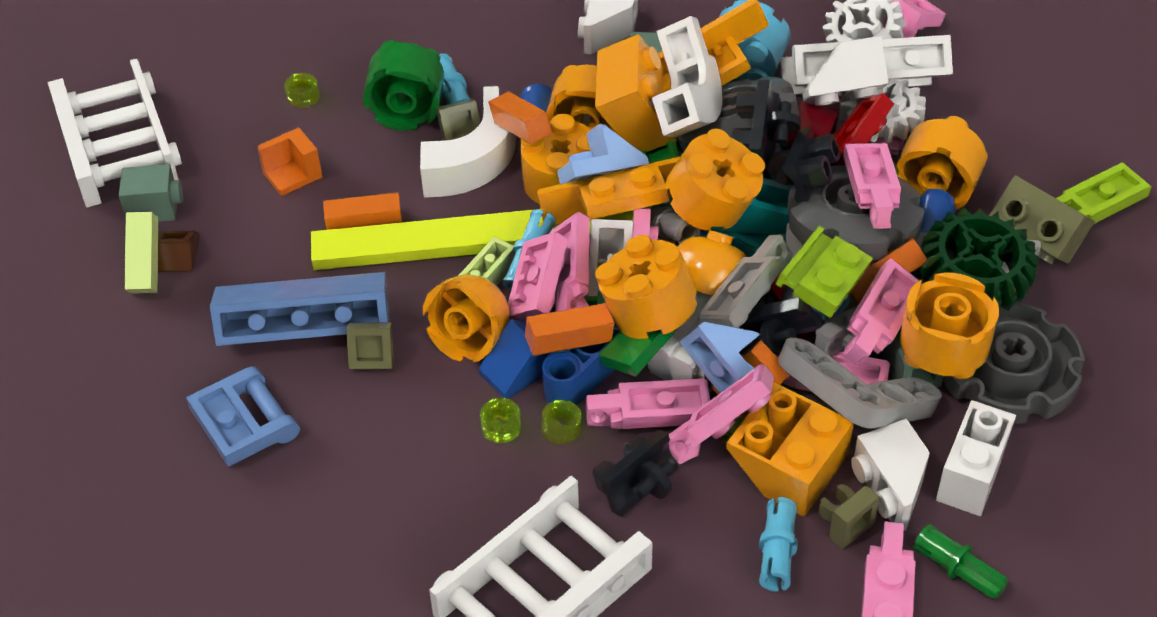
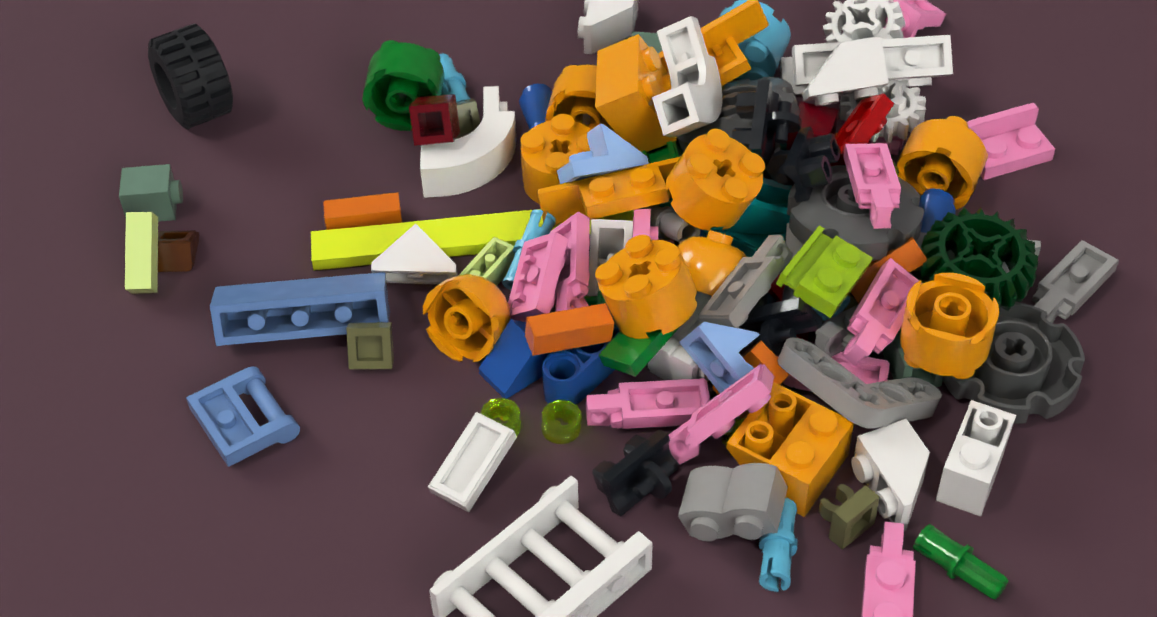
white fence [48,59,182,208] -> none
orange panel [258,127,323,195] -> none
clear neon green bush [284,73,320,108] -> none
orange piece [488,91,552,144] -> none
olive brick [989,175,1095,264] -> none
lime hinge [1056,162,1152,224] -> none
none -> black tyre [148,23,233,129]
none -> white slope [371,224,458,284]
none -> dark red brick [409,94,460,146]
none -> white tile [428,412,517,513]
none -> light grey brick [678,463,788,541]
none -> bright pink bracket [967,103,1055,180]
none -> light grey hinge [1032,240,1119,323]

